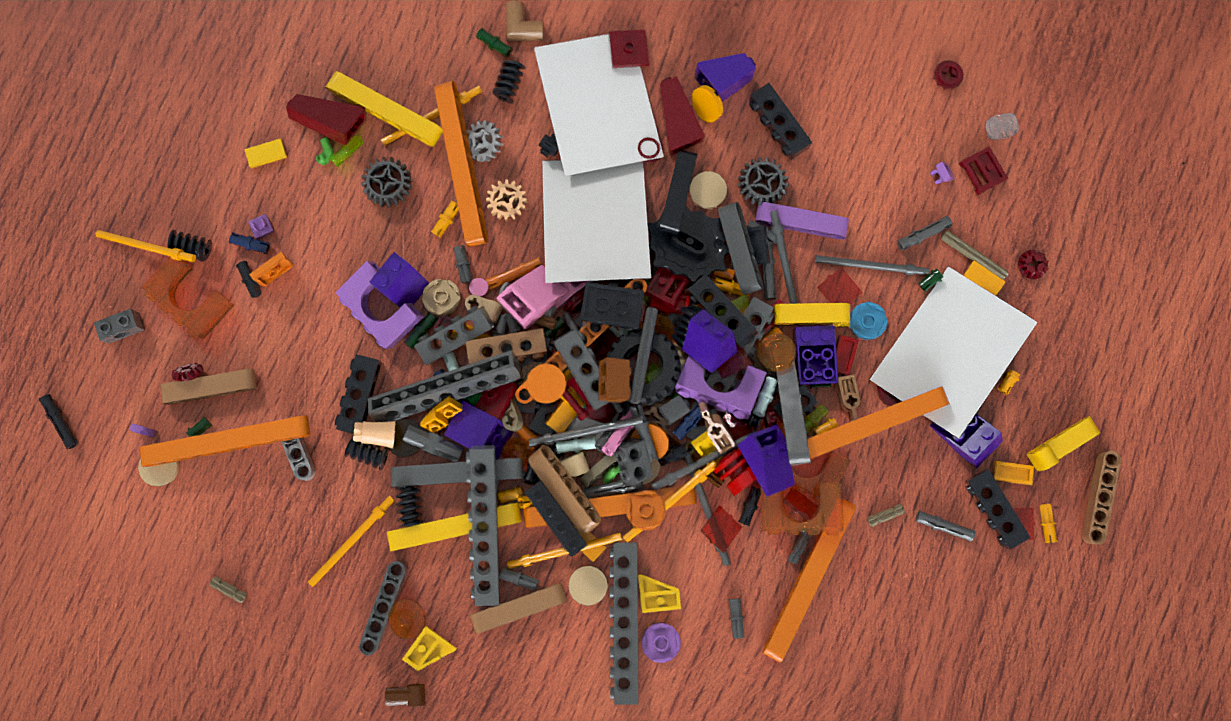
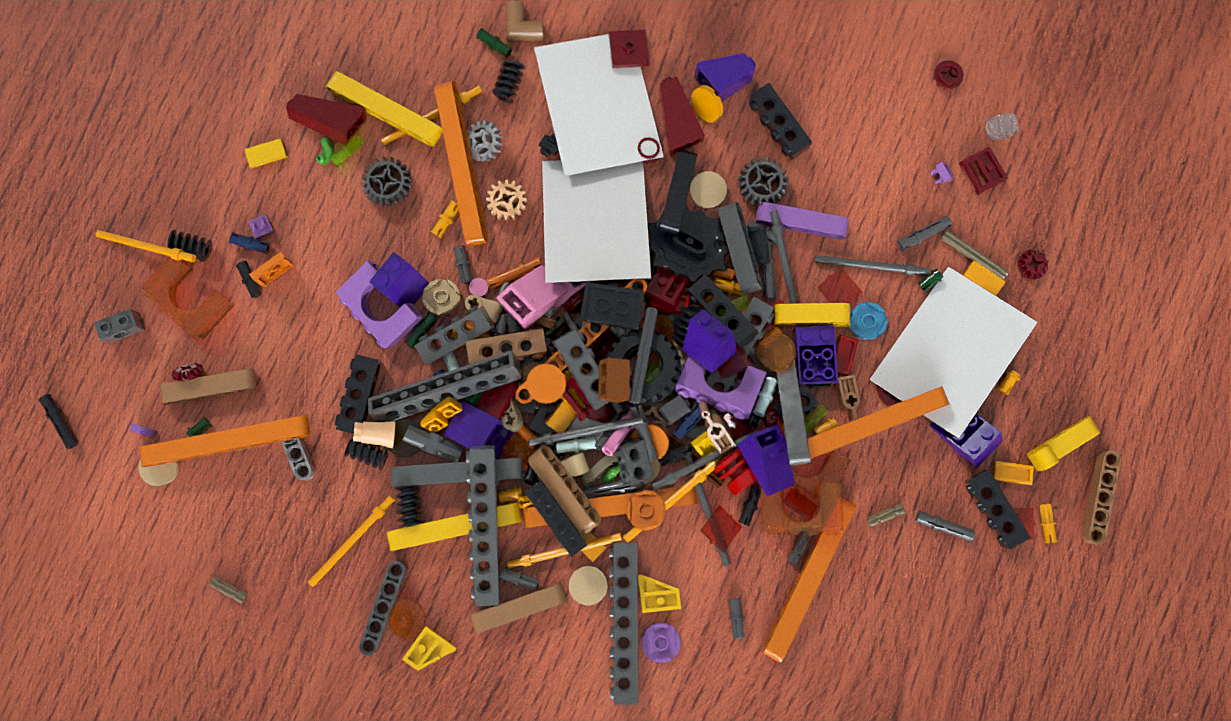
reddish brown piece [385,684,425,707] -> none

